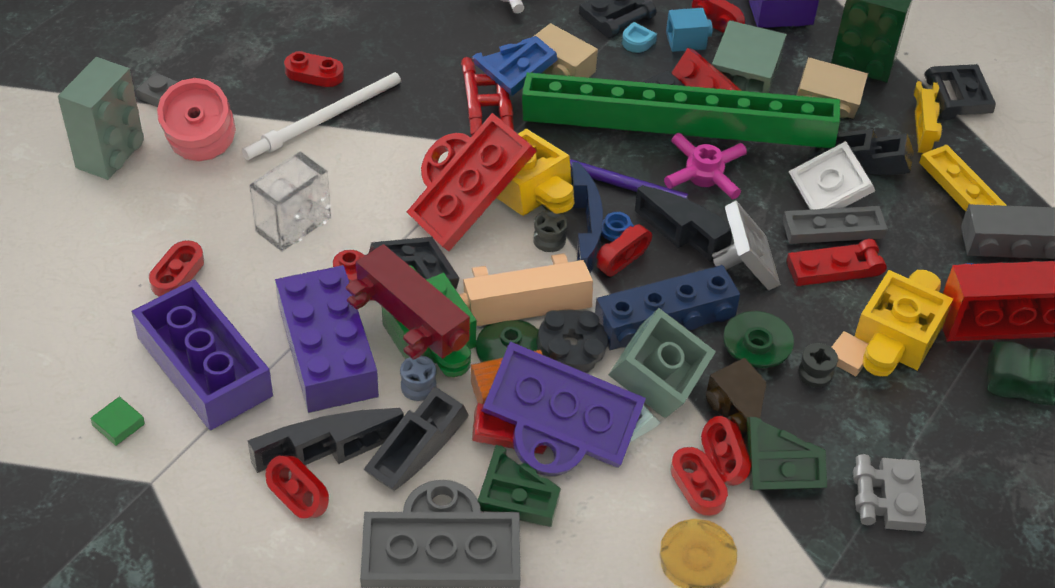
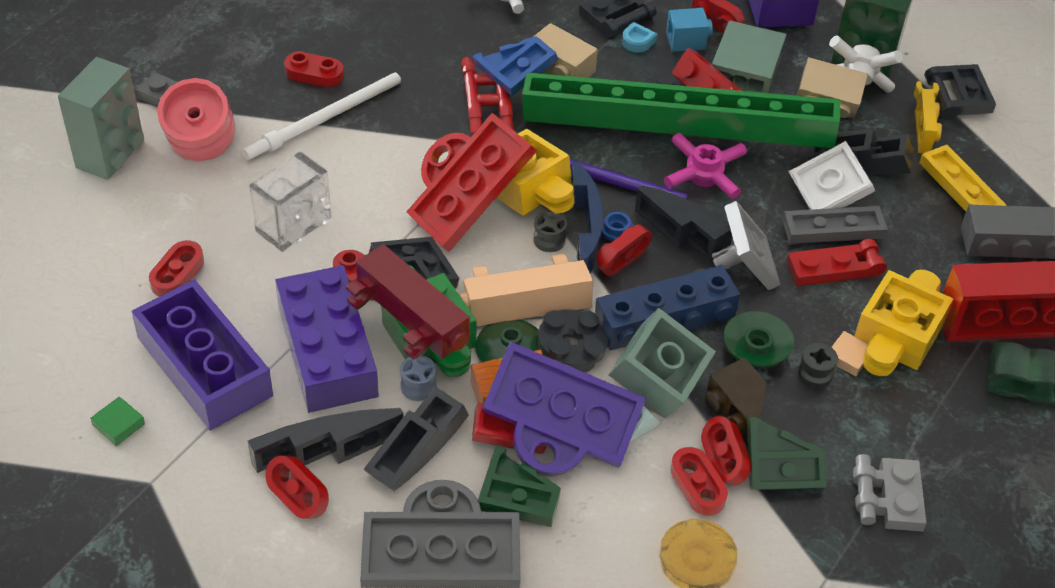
none -> white bar [829,36,903,93]

